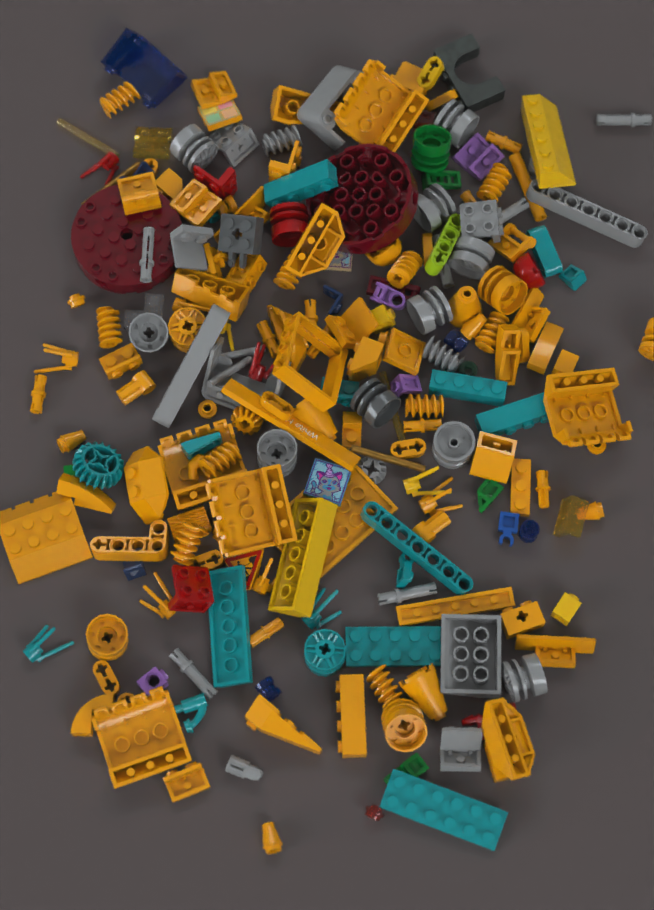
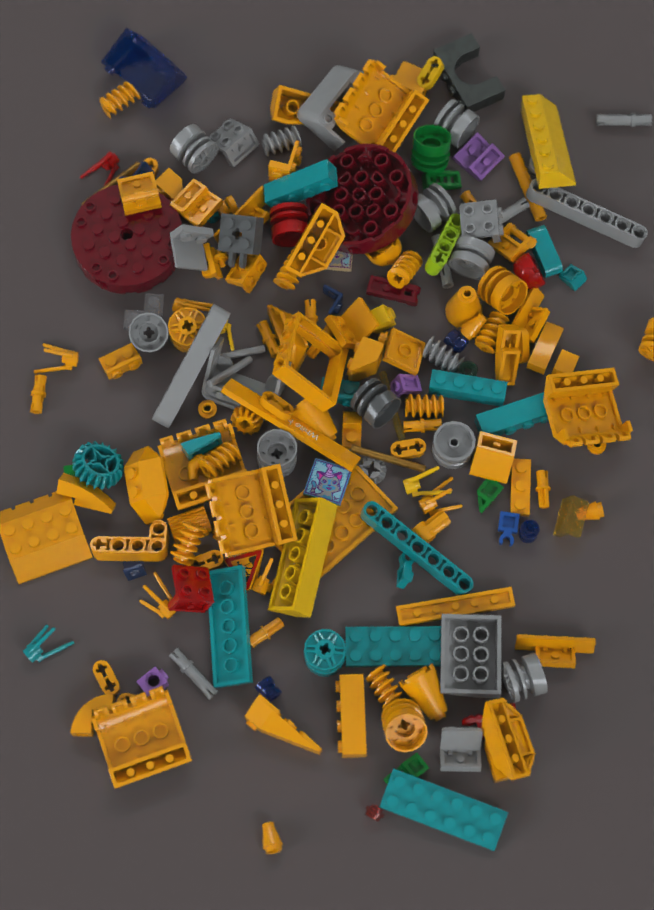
clear yellow bar [56,118,120,158] -> none
light orange cone [56,430,86,453] -> none
light orange plate [67,293,85,309] -> none
light orange wheel [86,614,129,661] -> none
light orange piece [96,306,123,349] -> none
light orange piece [116,370,156,406] -> none
clear yellow slope [133,127,173,159] -> none
light grey pin [139,227,155,283] -> none
light orange bracket [163,761,211,803] -> none
light orange wedge [171,268,251,322] -> none
teal plant [174,693,208,733] -> none
light orange slope [190,71,237,109] -> none
red bracket [193,165,238,200] -> none
tile [197,100,242,132] -> none
light grey hinge [225,755,264,781] -> none
red plant [248,342,274,382] -> none
teal plant [302,588,342,630] -> none
medium lavender piece [369,282,406,310] -> none
light grey pin [377,582,437,606] -> none
light grey wheel [406,286,453,335] -> none
clear red plate [413,110,435,128] -> none
light orange beam [422,233,433,267] -> none
light orange beam [425,89,458,112] -> none
light orange piece [476,162,512,202] -> none
light orange pin [485,130,523,153] -> none
light orange brick [500,600,546,640] -> none
yellow brick [550,592,582,626] -> none

